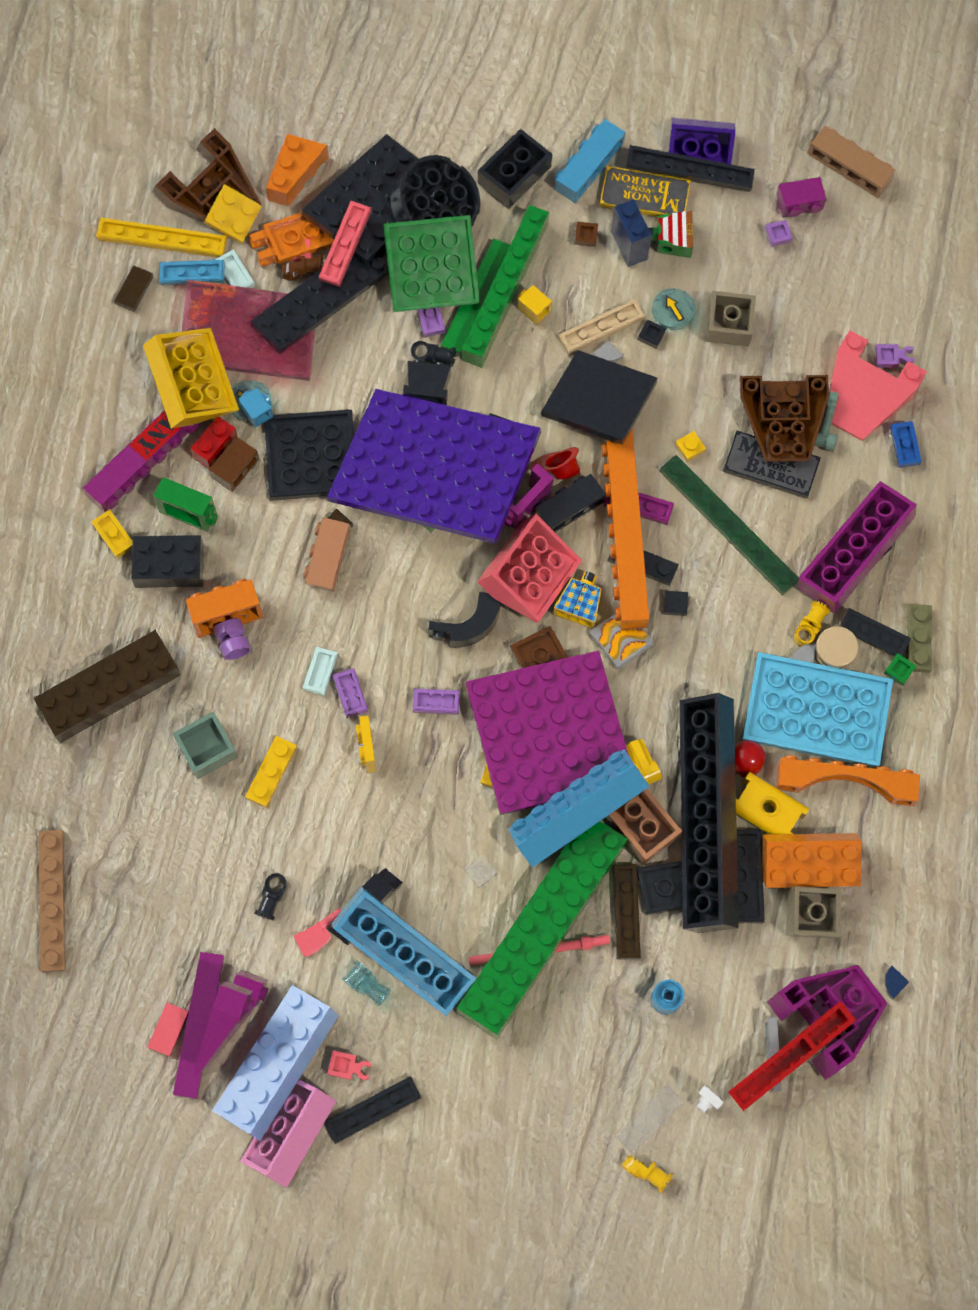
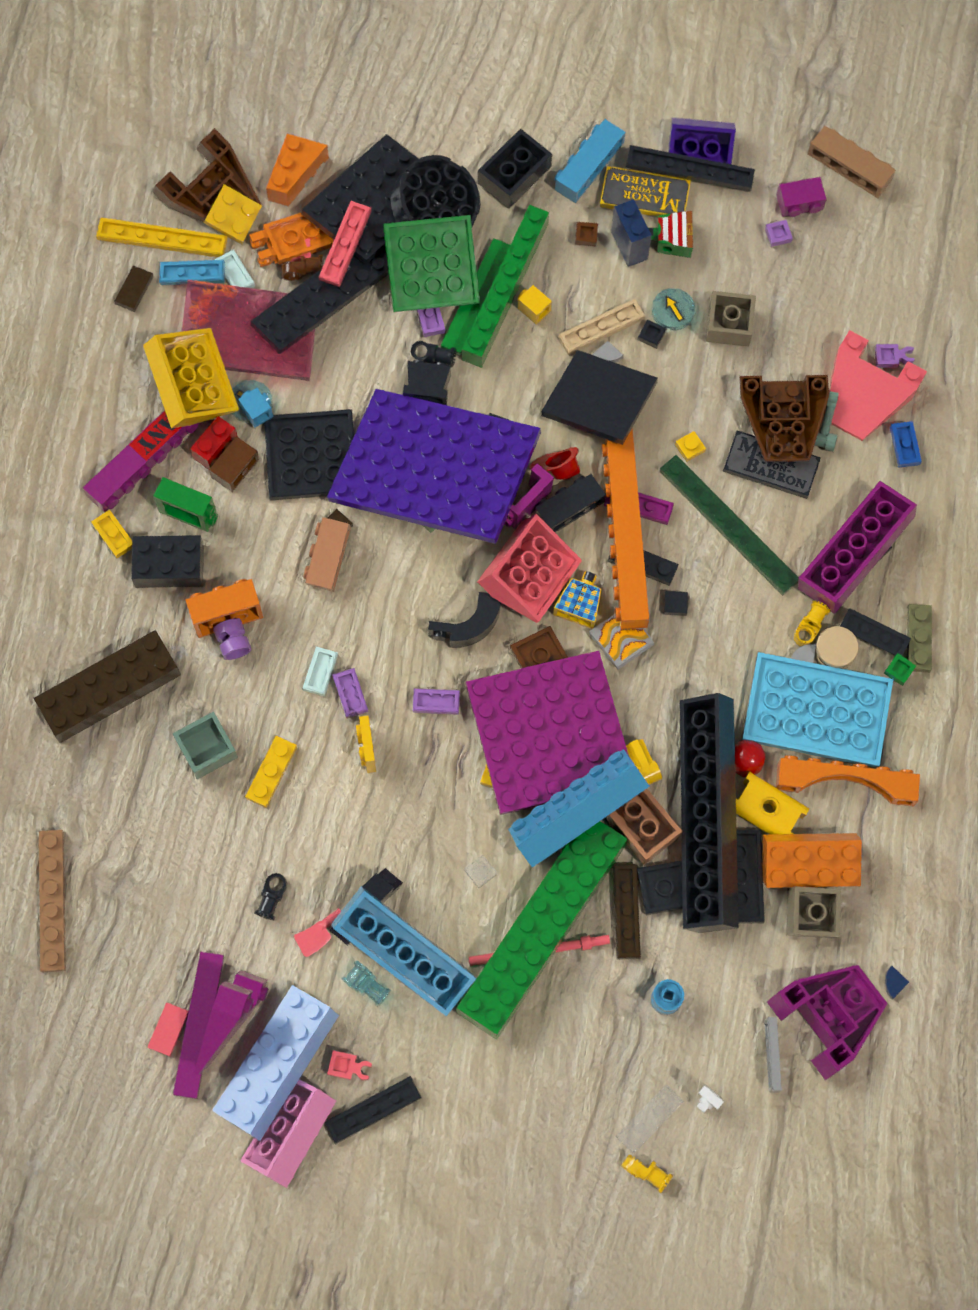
red slope [728,1001,856,1111] -> none

